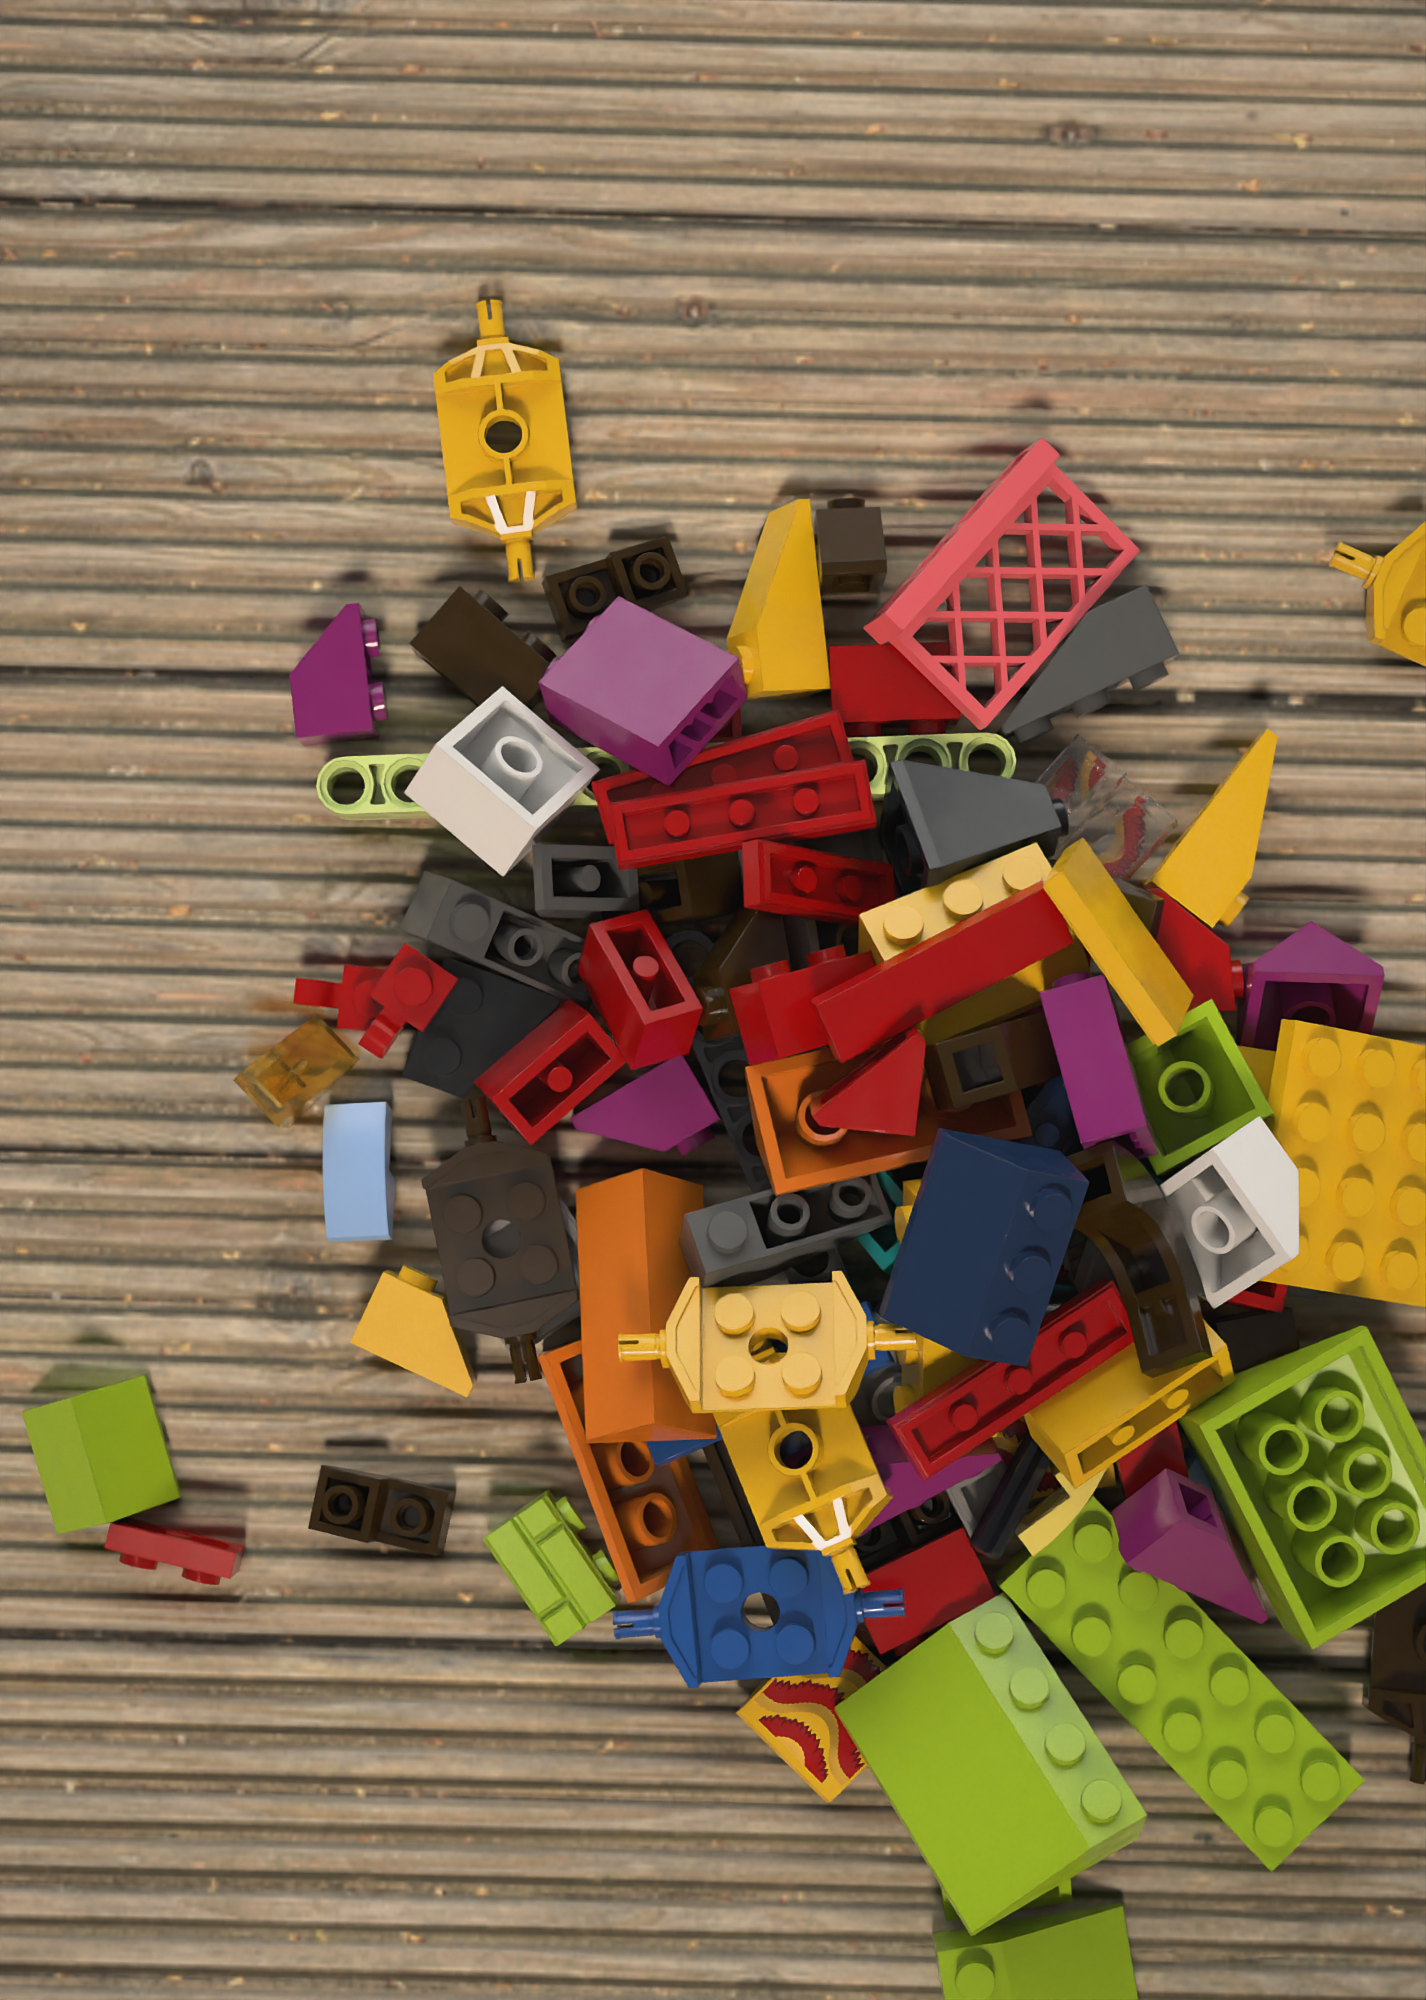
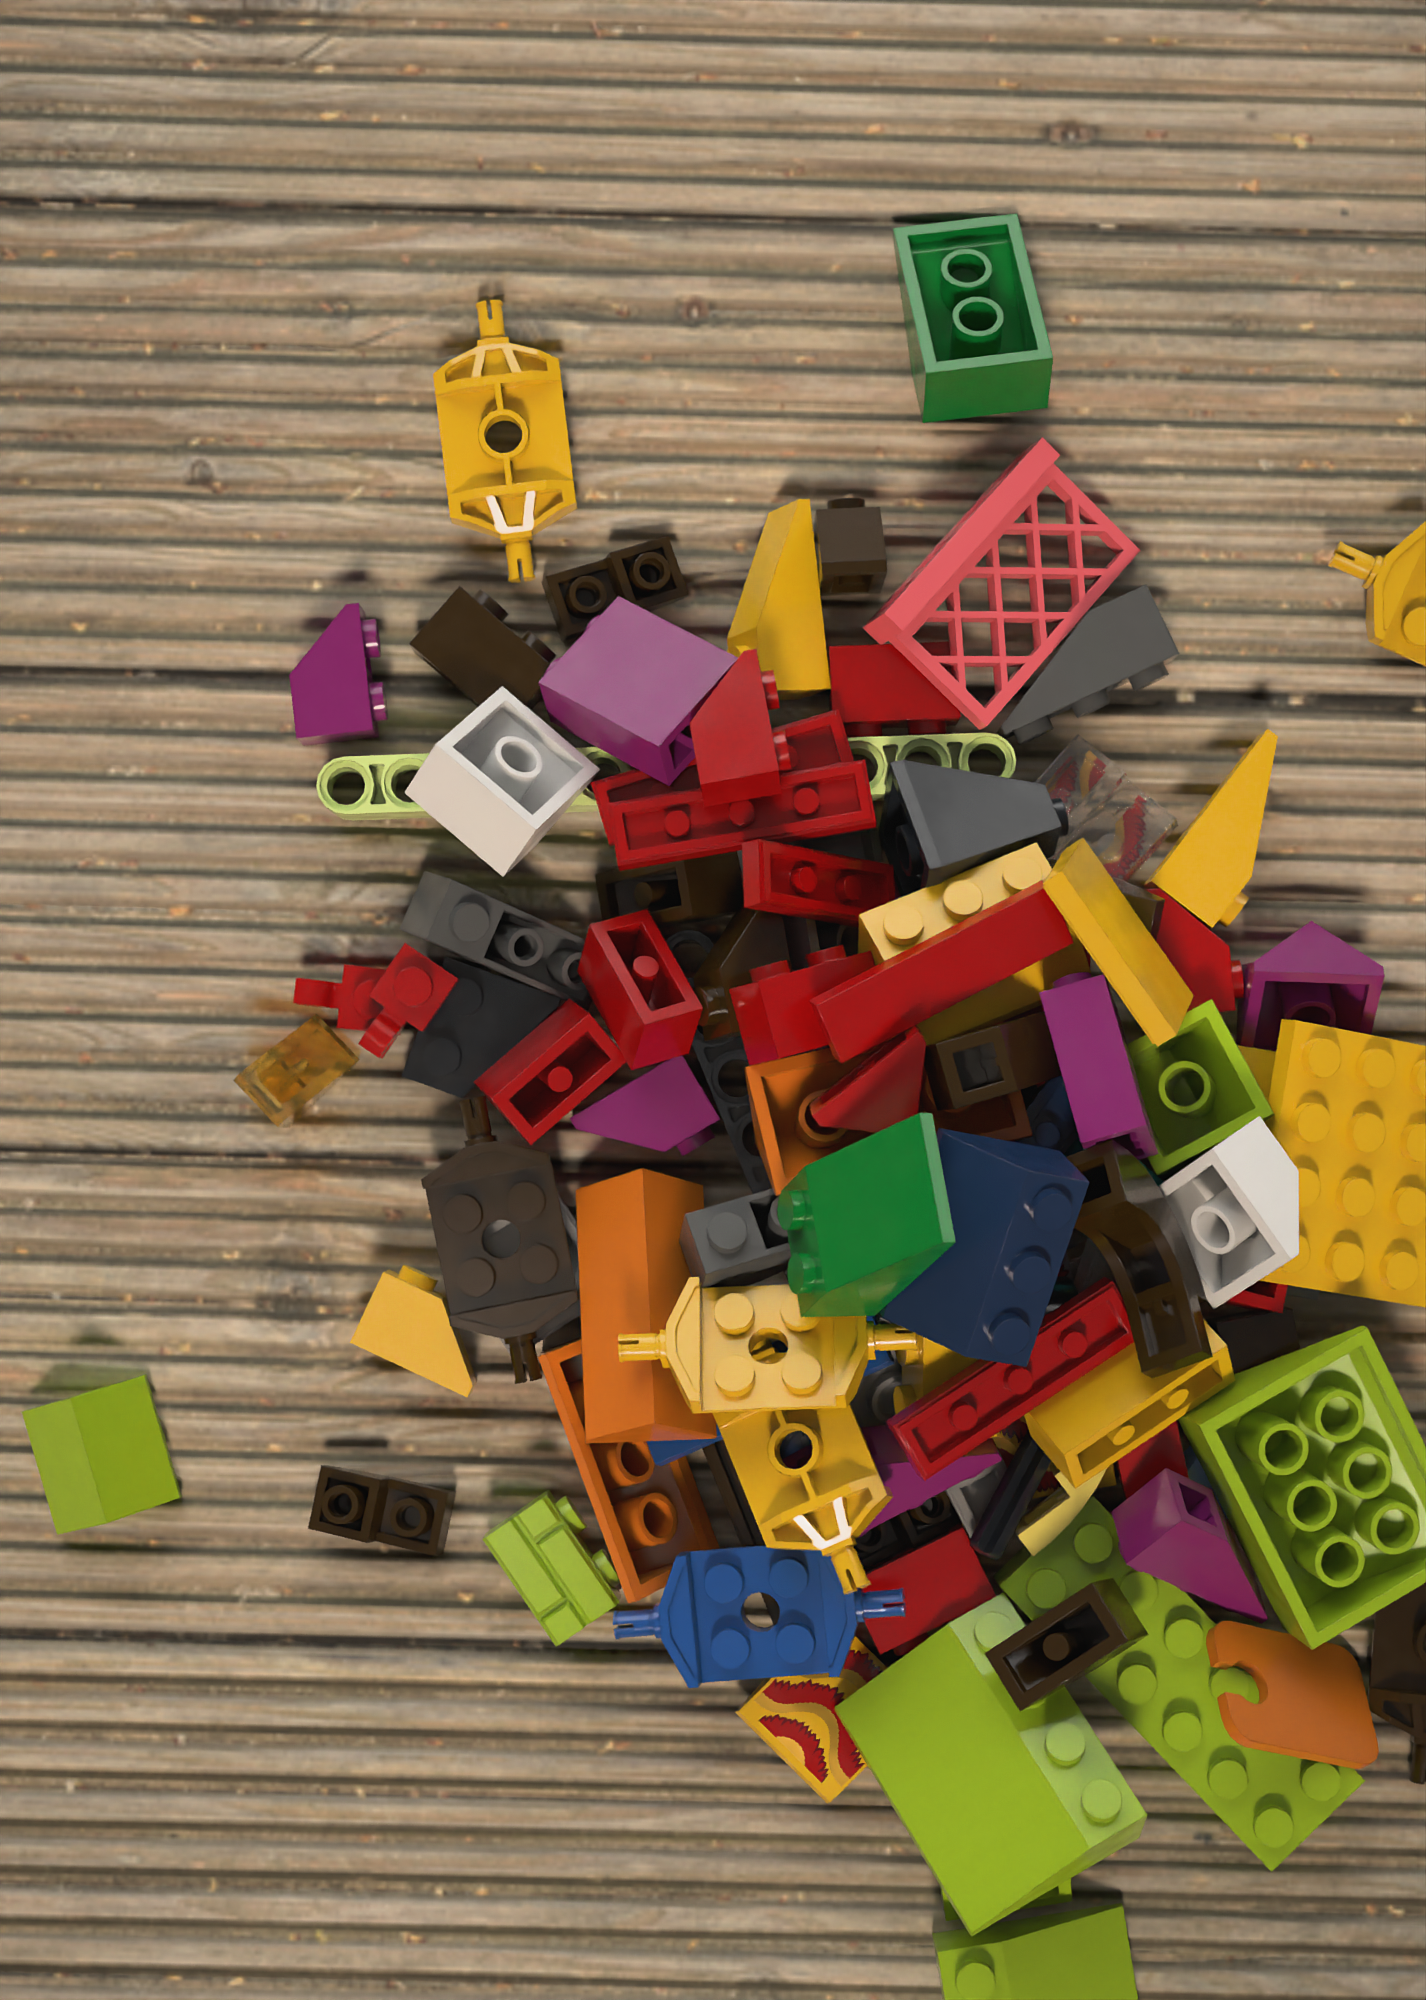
red plate [104,1517,245,1585] -> none
light blue slope [323,1102,395,1242] -> none
dark grey slope [532,844,640,918] -> none
none -> red slope [689,649,791,807]
none -> green slope [777,1113,956,1317]
none -> green slope [893,213,1053,423]
none -> dark brown slope [985,1578,1149,1711]
none -> orange piece [1206,1621,1379,1769]

